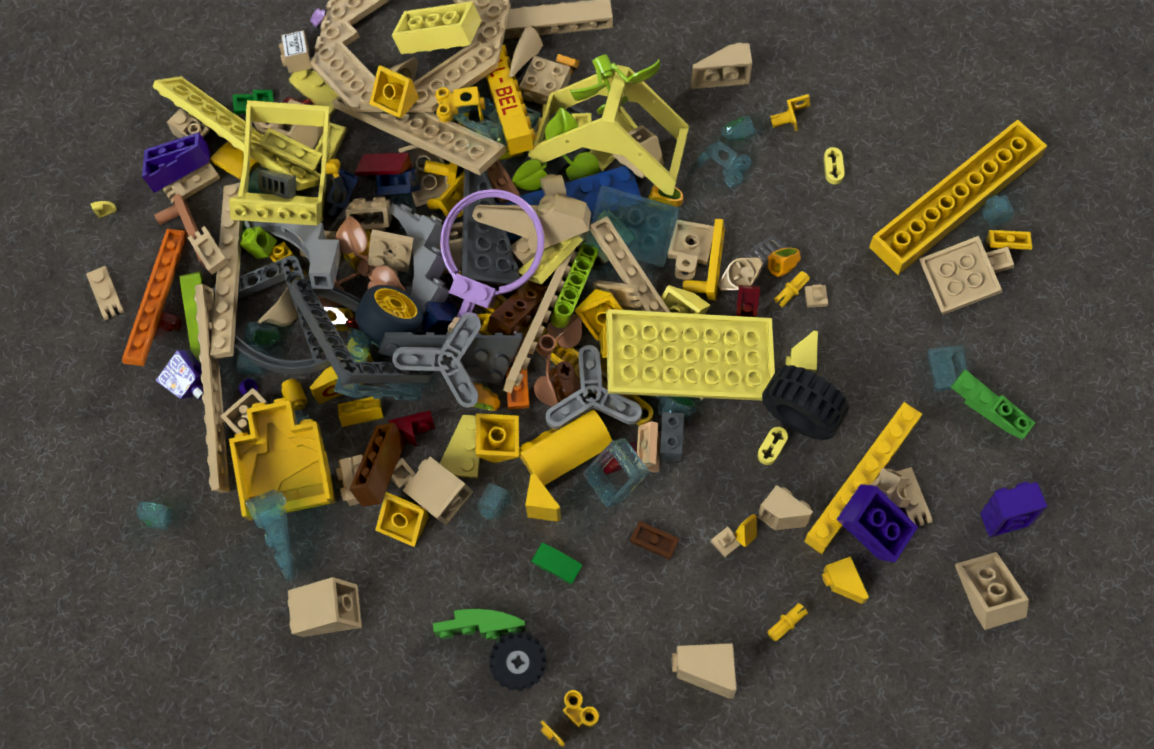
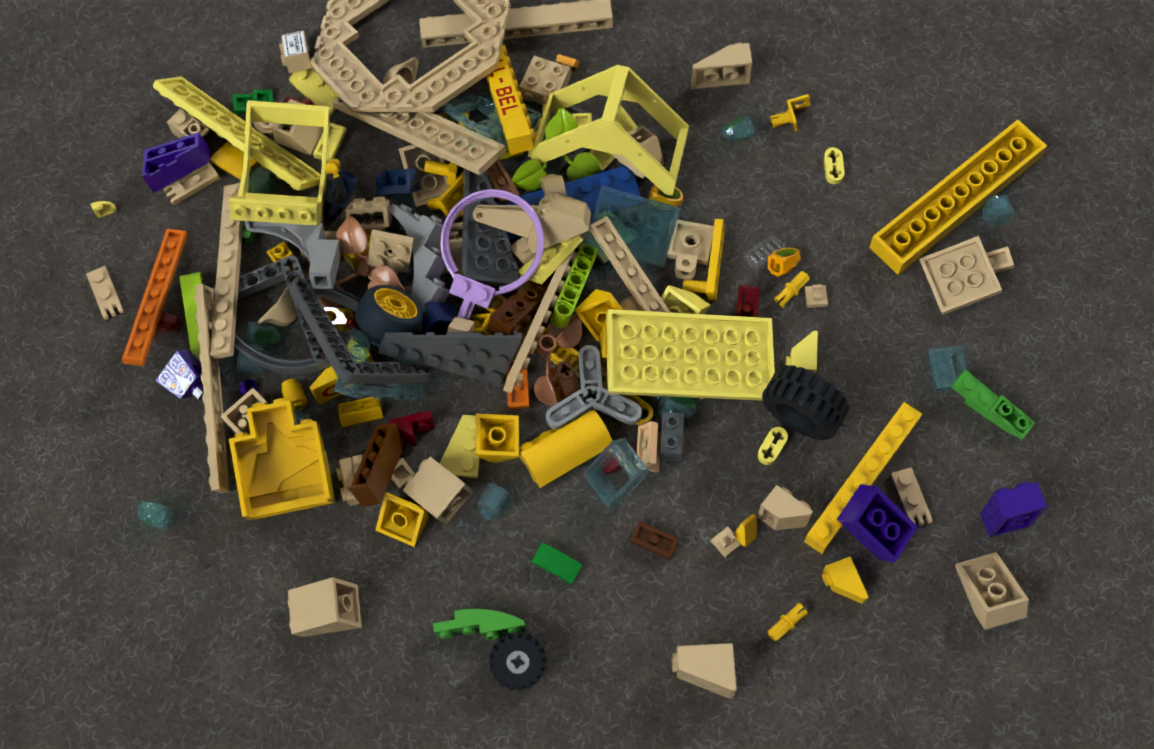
nougat piece [154,194,207,269] -> none
tan hinge [188,226,229,274] -> none
lime brick [239,226,277,259] -> none
clear light blue wedge [245,490,294,582] -> none
dark grey slope [258,170,296,199] -> none
light yellow plate [259,127,322,173] -> none
lavender plate [310,8,326,27] -> none
dark red slope [355,152,412,175] -> none
yellow slope [369,65,419,118] -> none
light yellow brick [392,1,482,54] -> none
light grey piece [392,313,481,408] -> none
yellow piece [435,86,486,123] -> none
light orange rock [472,382,501,411] -> none
tan piece [509,26,543,77] -> none
yellow slope [525,473,561,522] -> none
yellow piece [541,690,599,748] -> none
lime plant [570,54,661,115] -> none
tan hinge [593,280,641,308] -> none
clear light blue piece [697,140,751,187] -> none
tan hat [718,258,763,290] -> none
tan brick [870,468,911,508] -> none
yellow slope [986,230,1033,250] -> none

